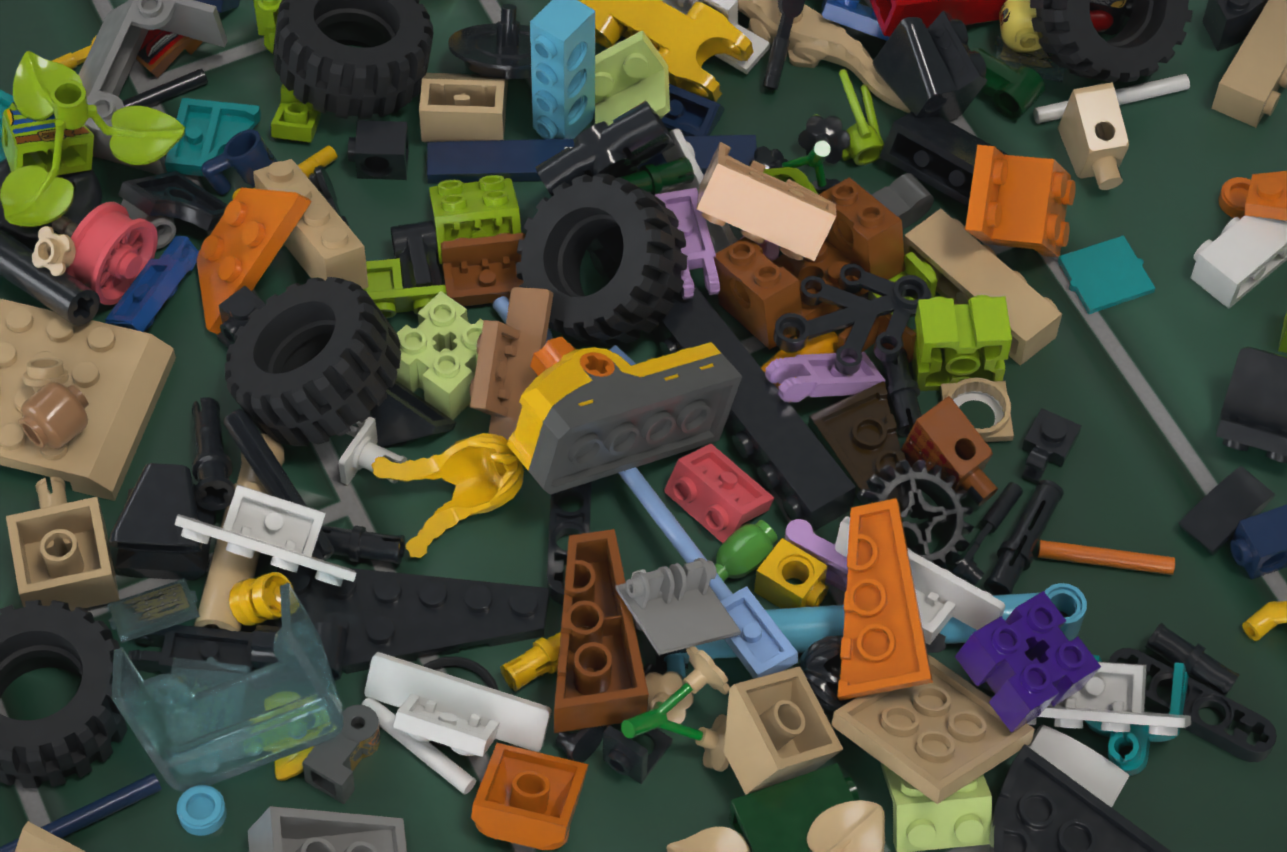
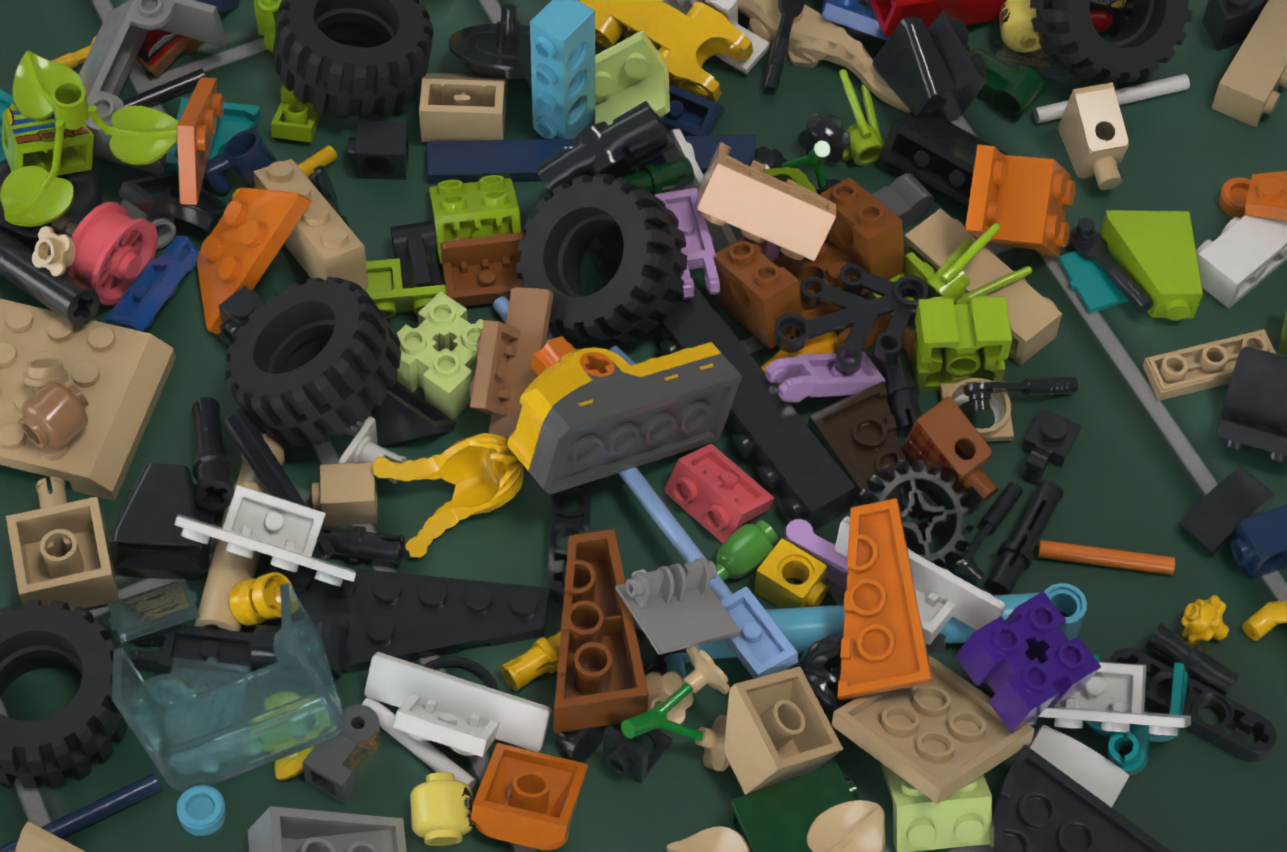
none -> orange wing [177,77,224,205]
none -> tan brick [312,462,378,526]
none -> light yellow head [410,772,474,846]
none -> lime plant [926,223,1032,304]
none -> black piece [963,376,1078,413]
none -> black piece [1069,218,1153,313]
none -> lime slope [1099,210,1203,321]
none -> tan tile [1143,329,1276,401]
none -> yellow plant [1181,595,1229,646]

